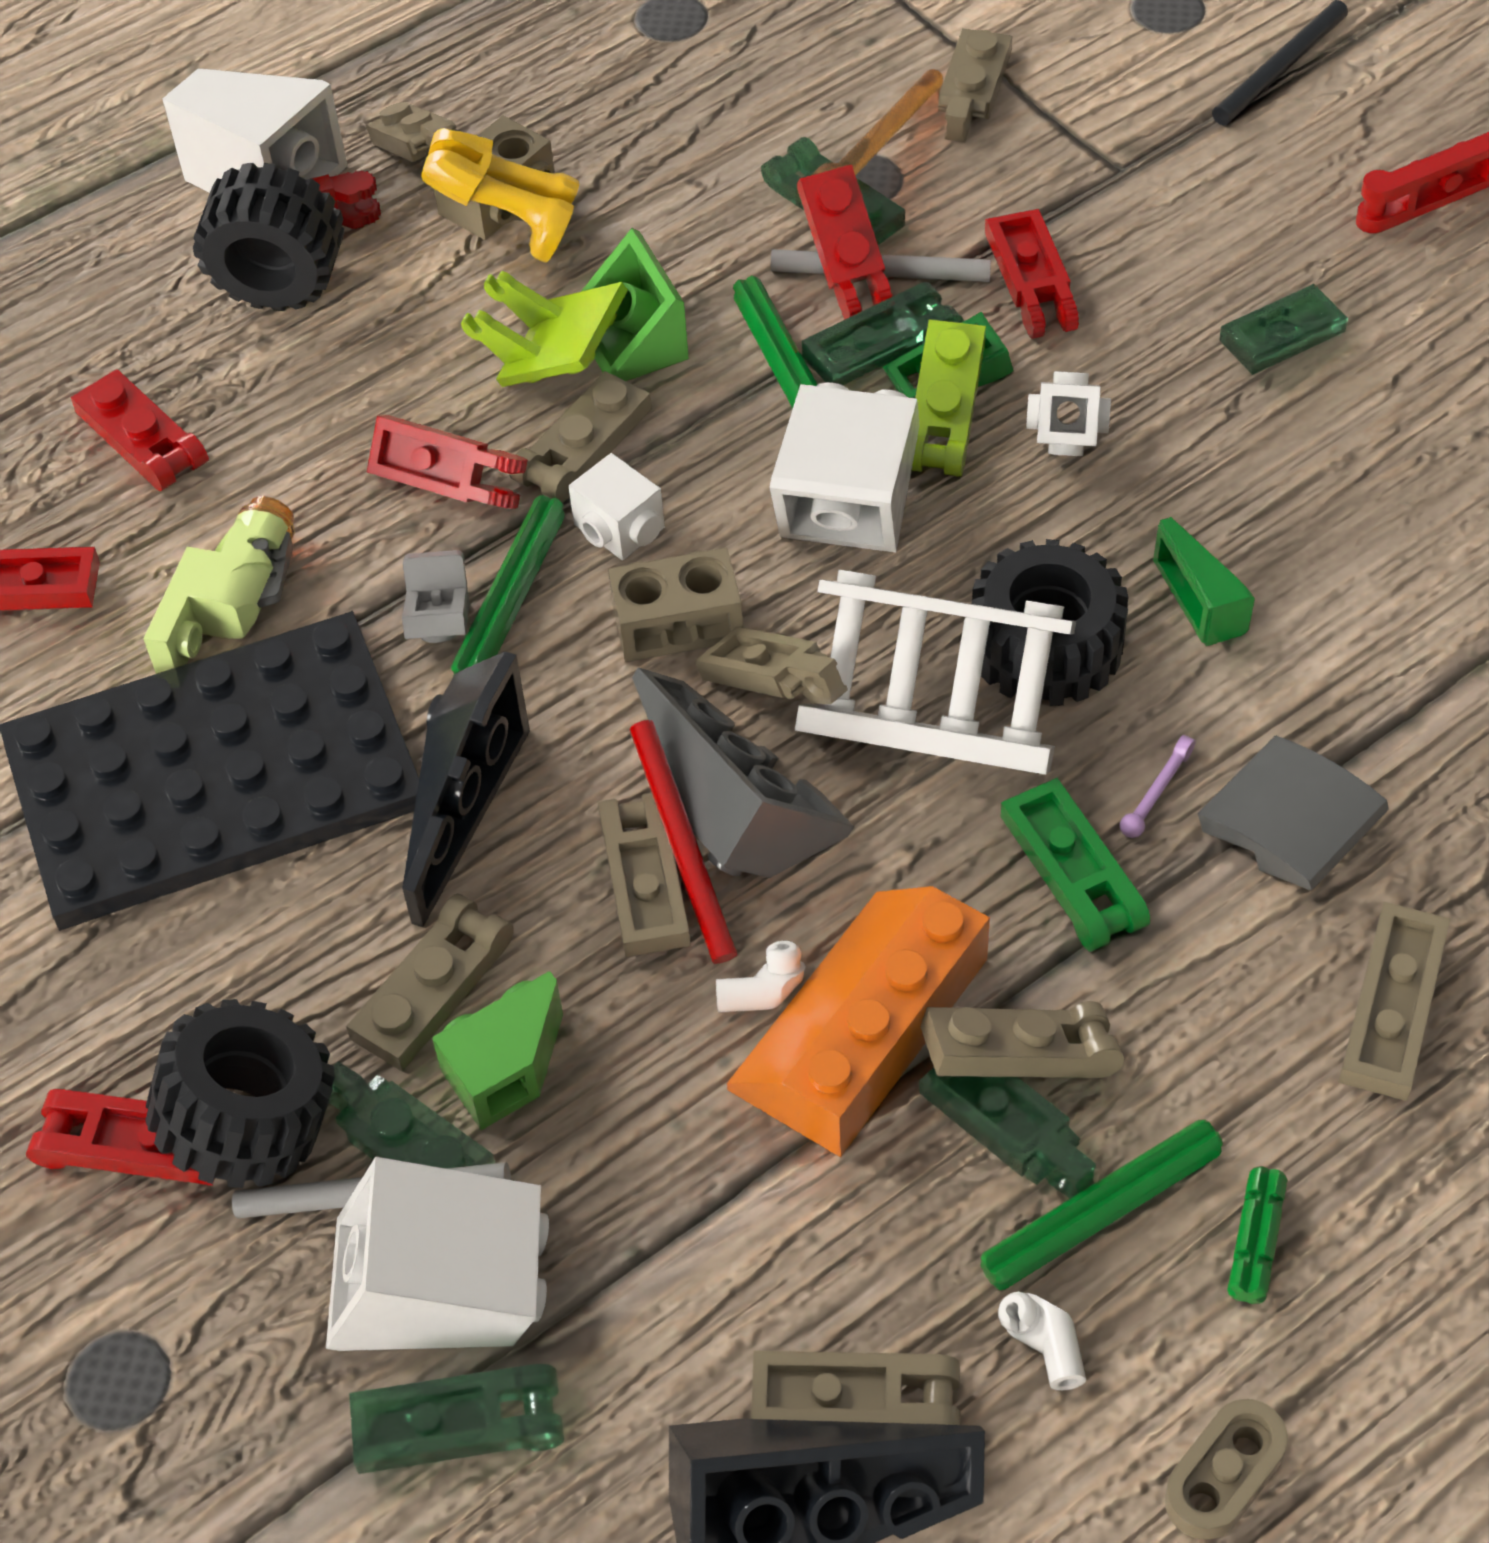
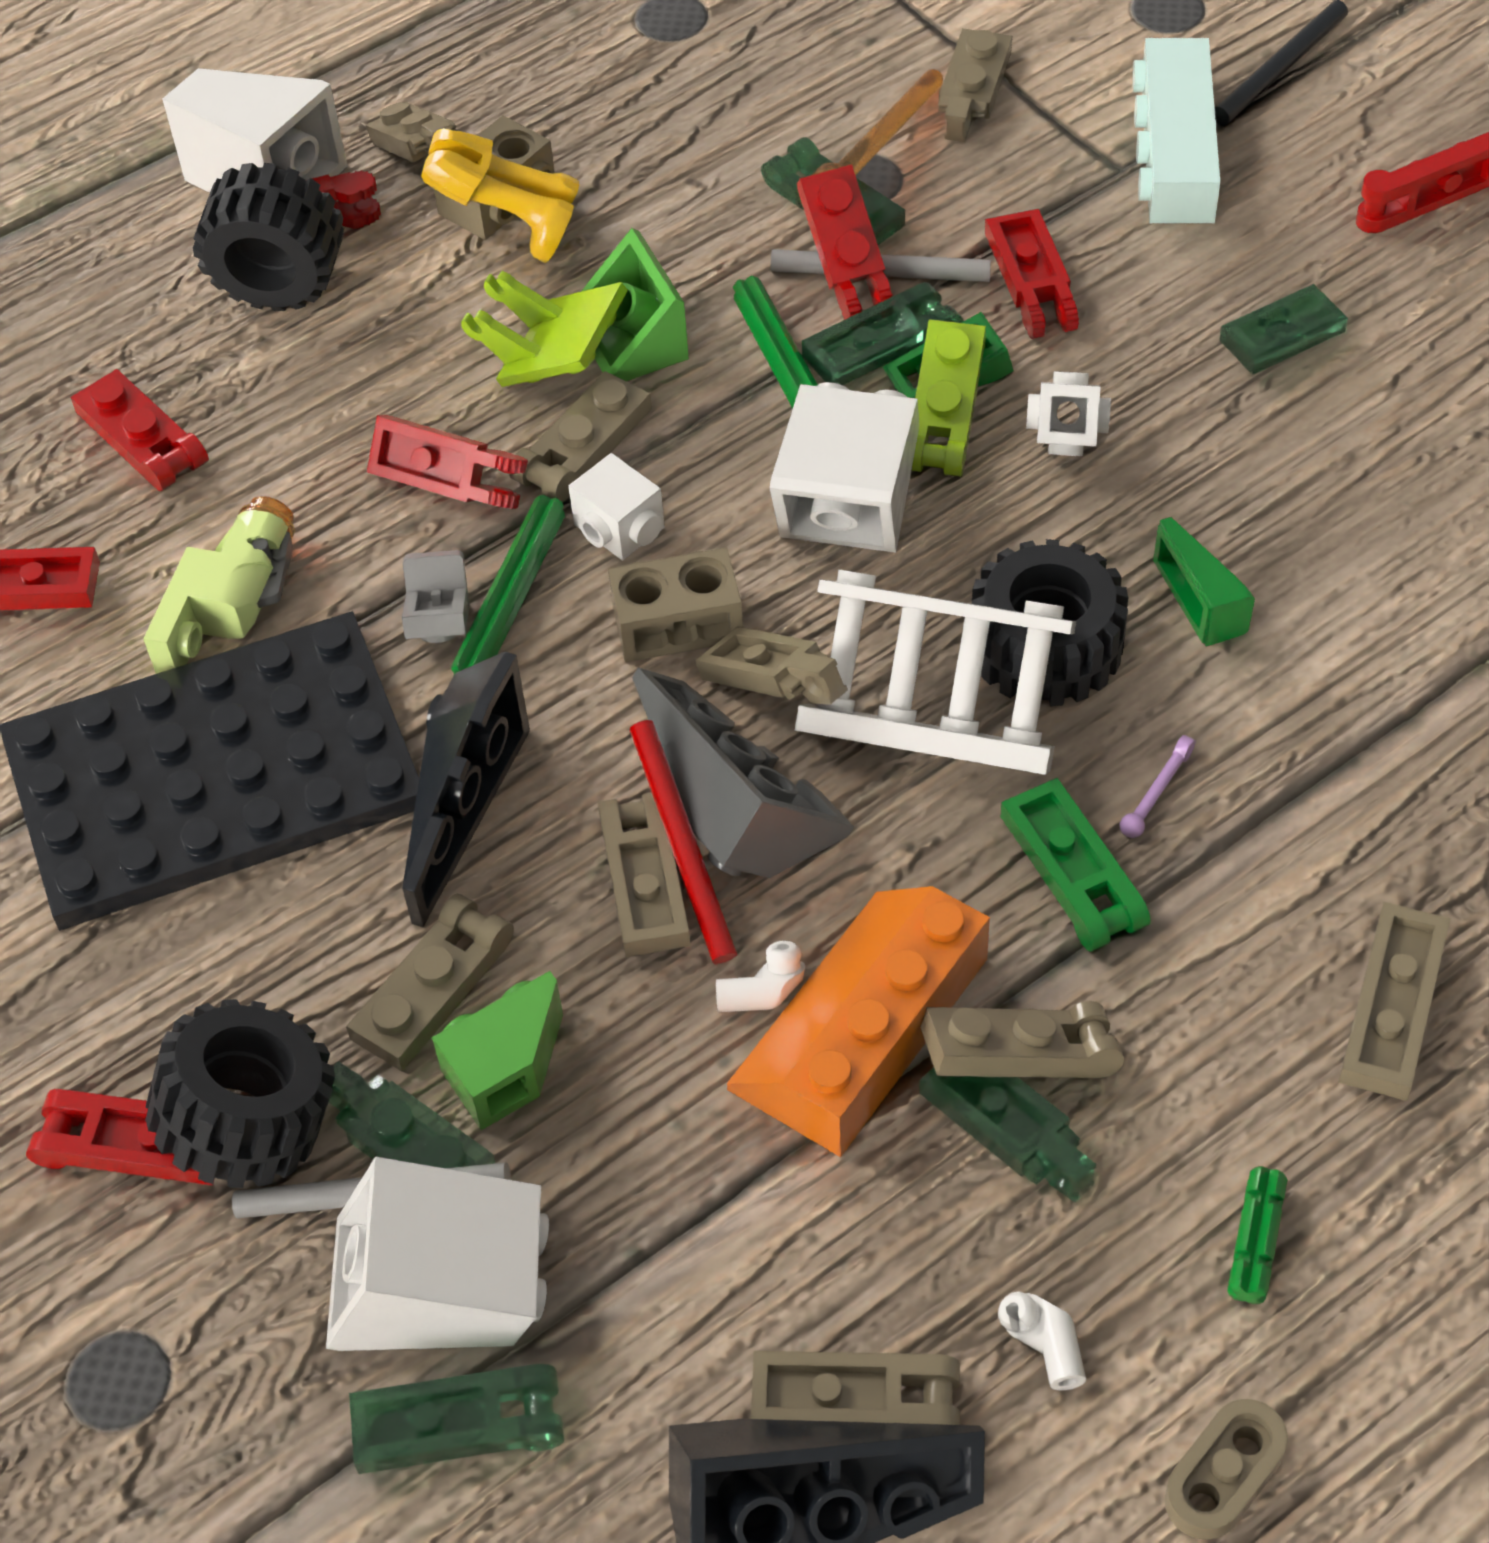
green axle [980,1119,1223,1290] -> none
dark grey slope [1198,735,1389,891] -> none
none -> light aqua brick [1133,38,1220,223]

